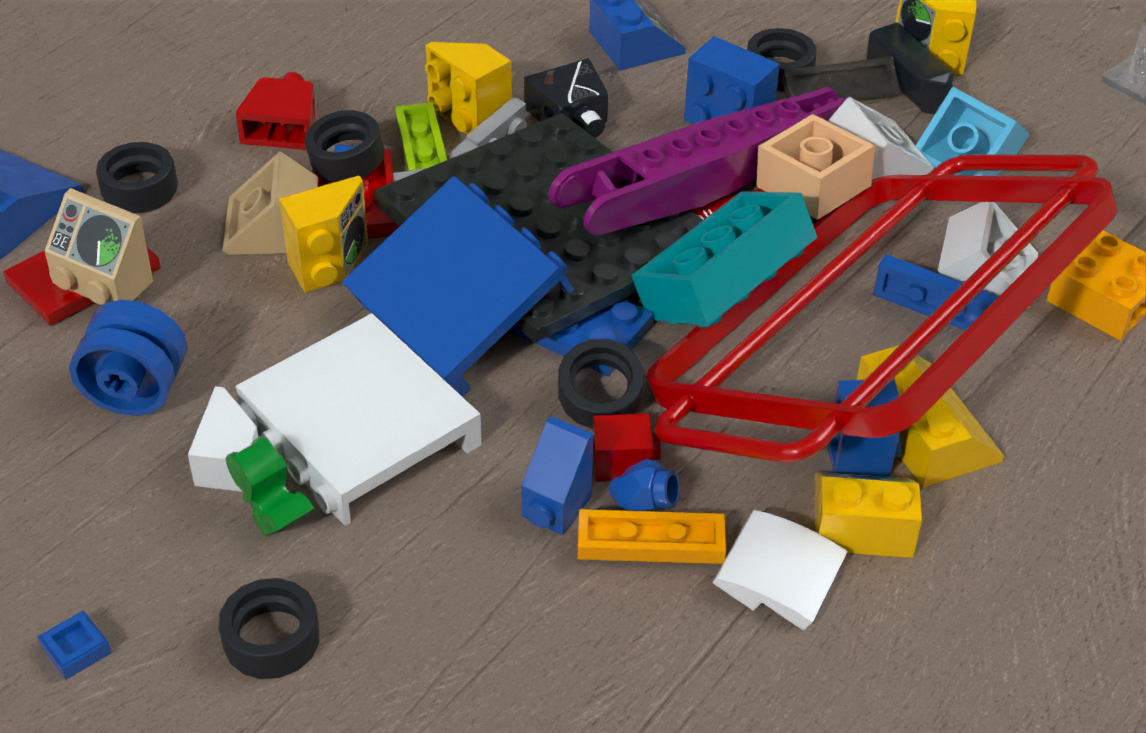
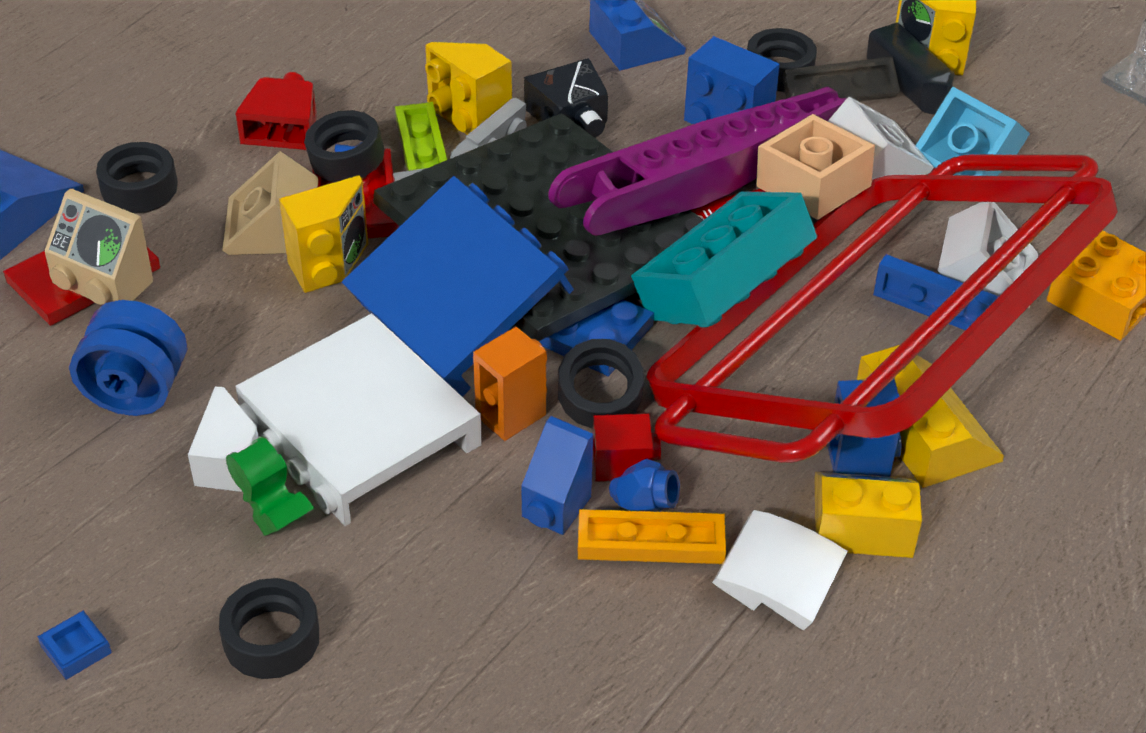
none -> orange brick [473,327,547,441]

